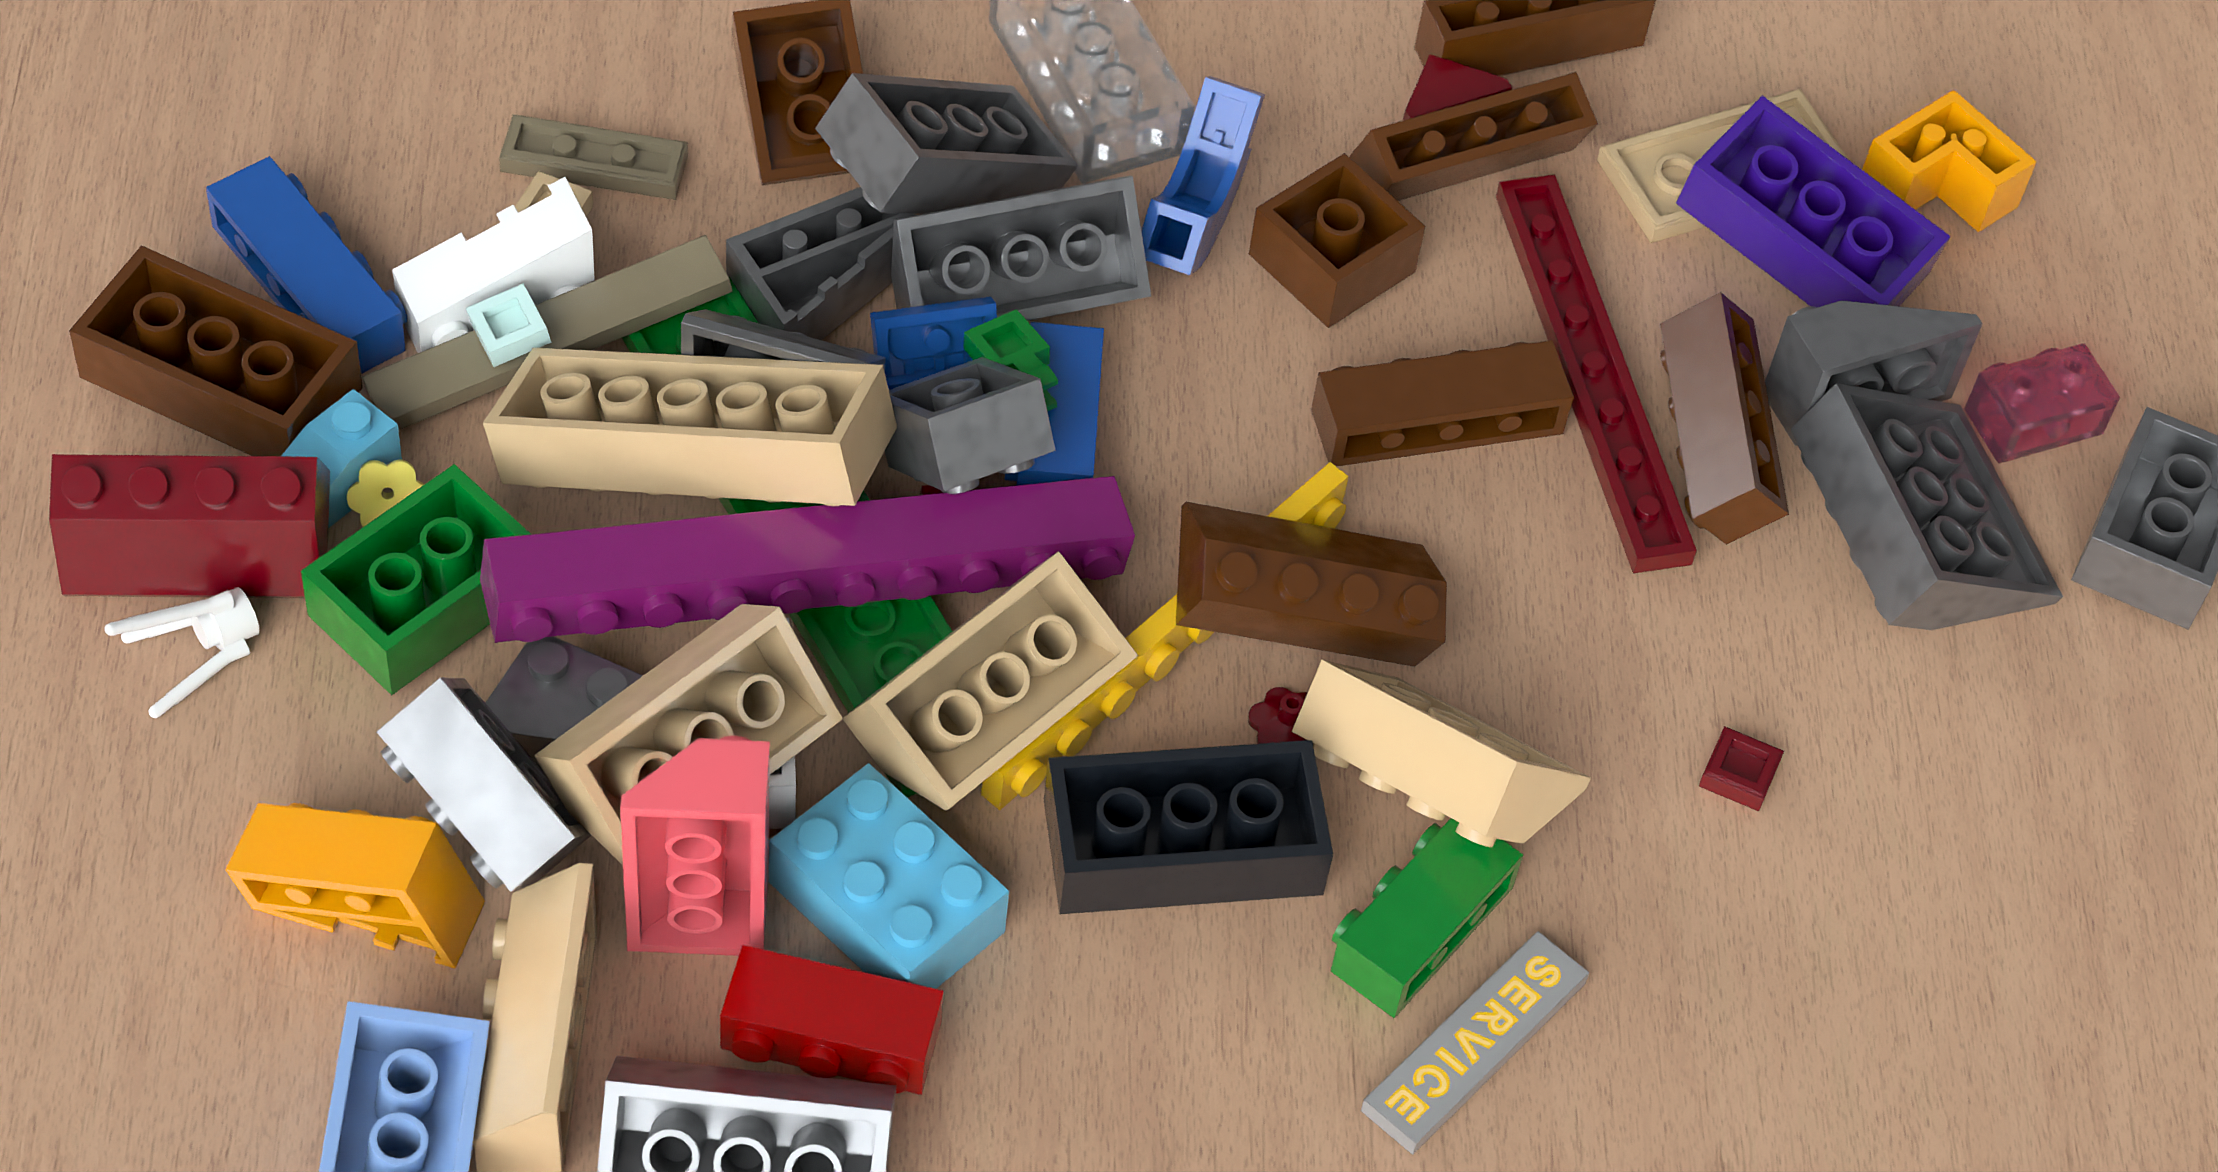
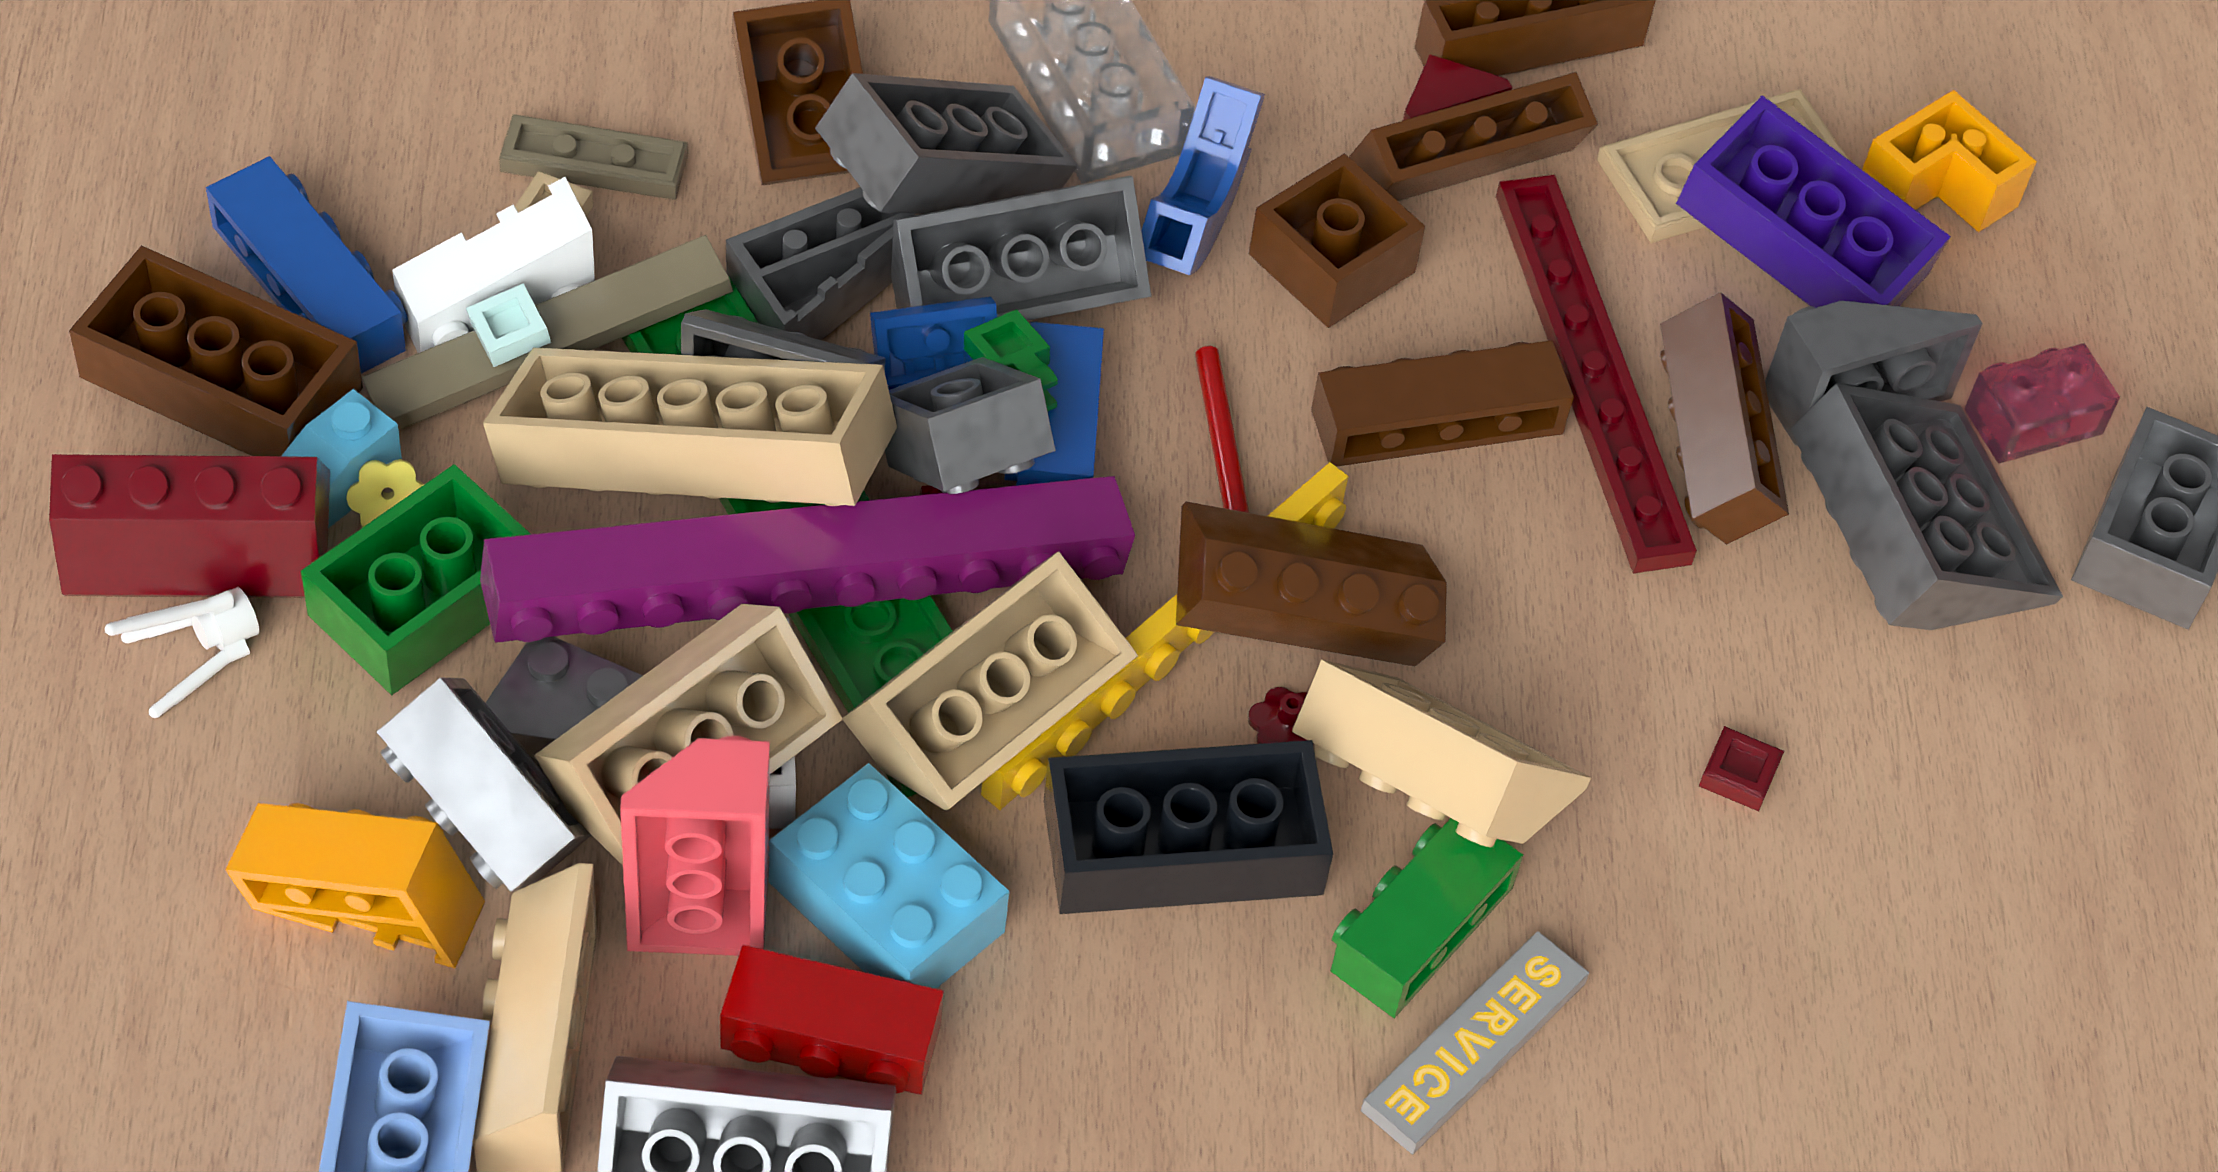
none -> red bar [1195,346,1250,513]

